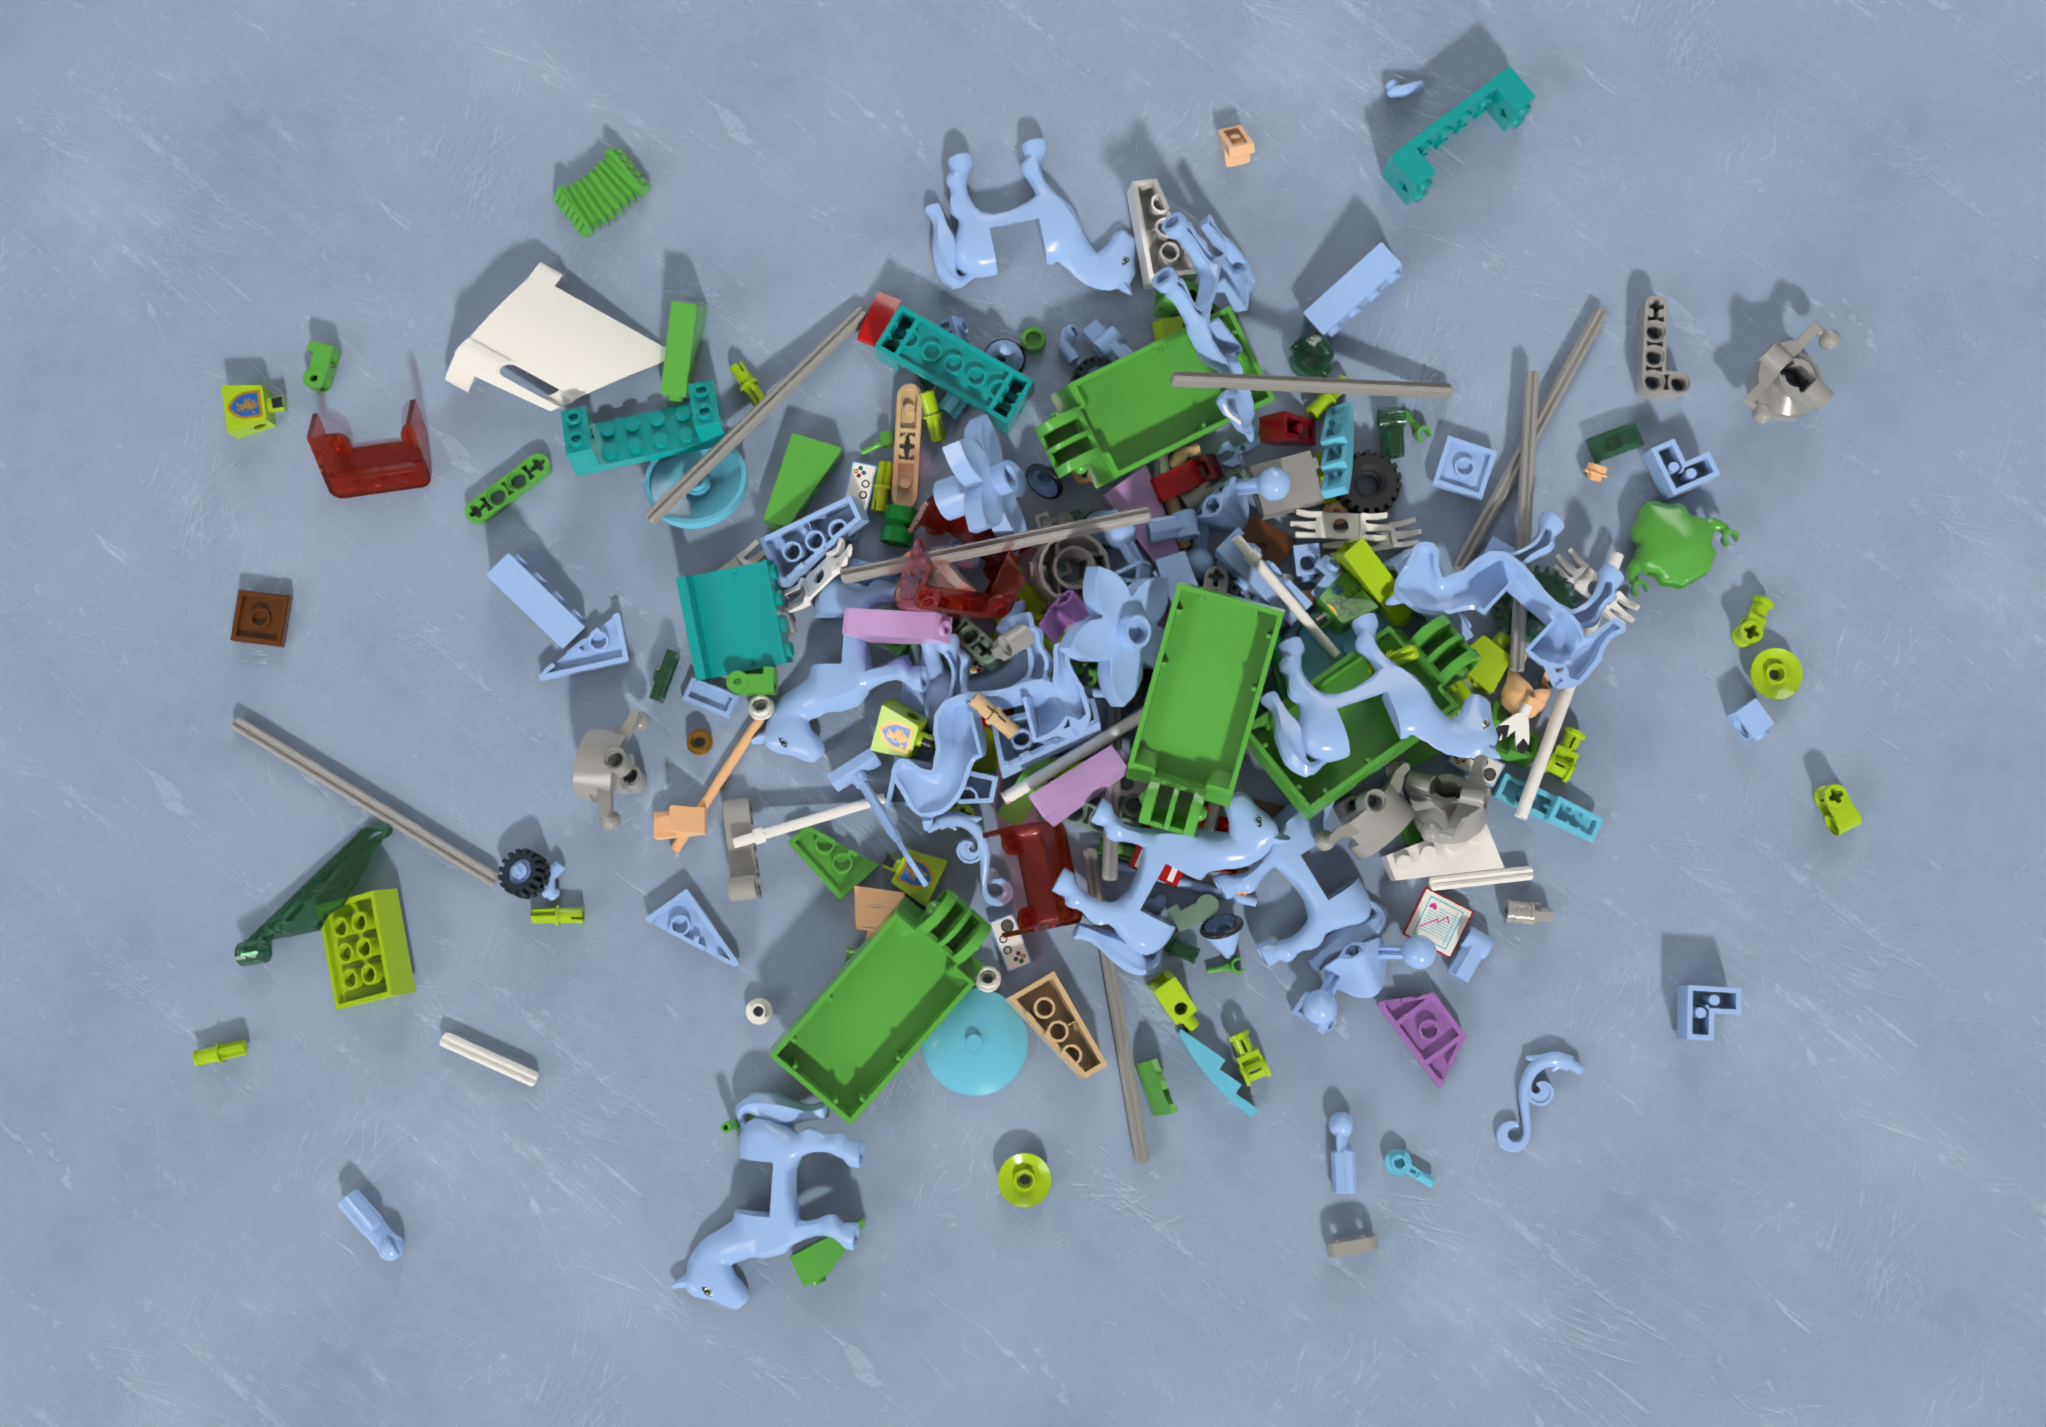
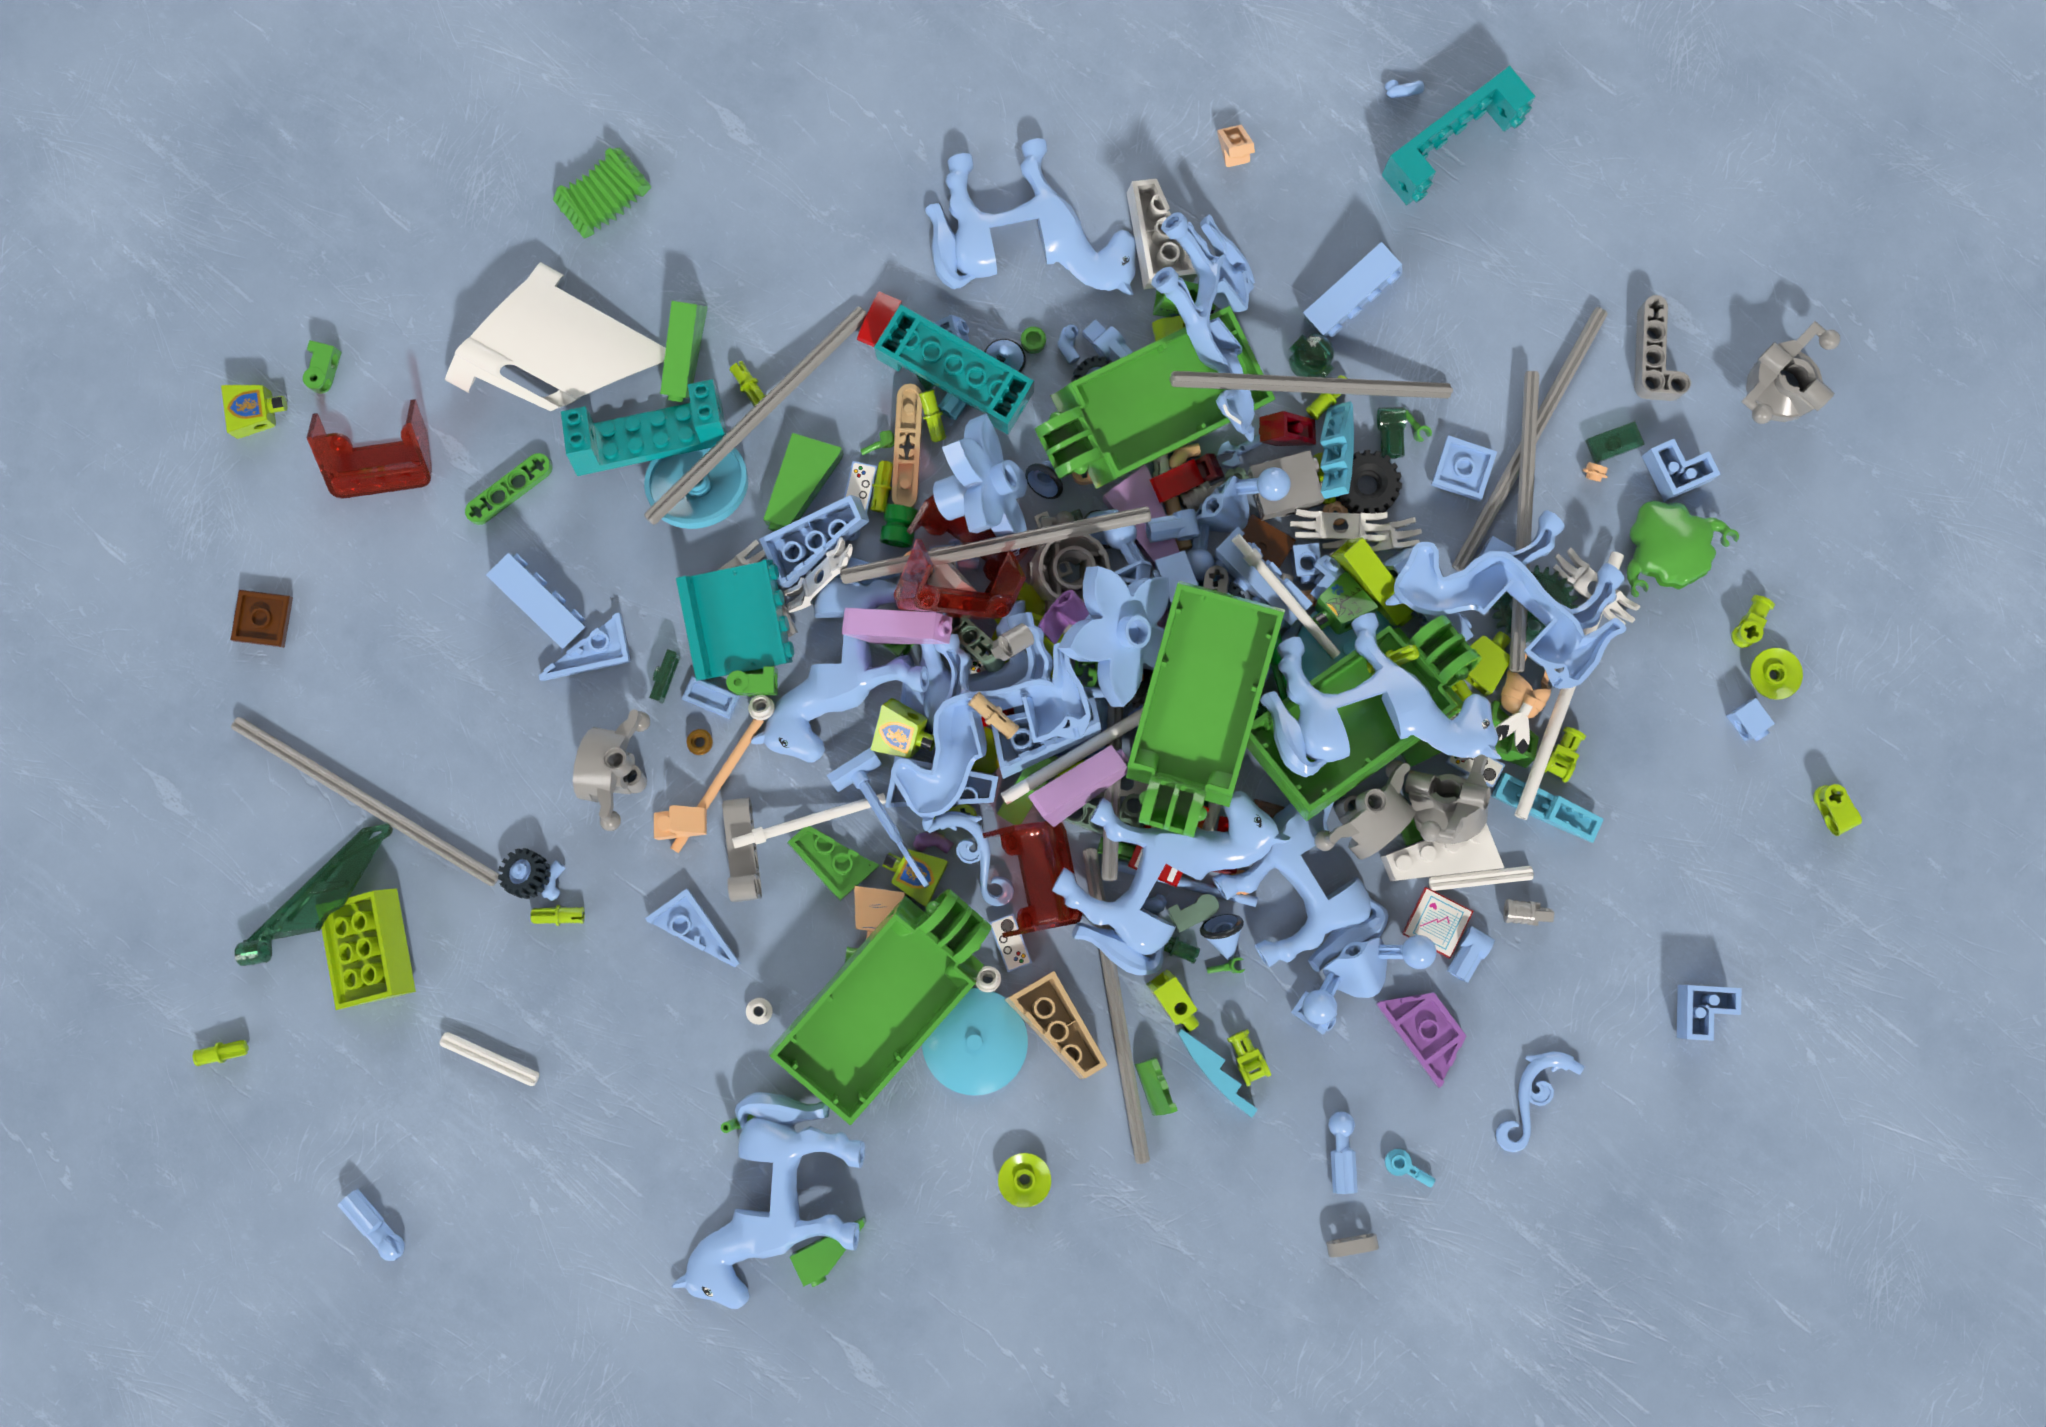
none -> medium lavender arm [913,831,954,854]

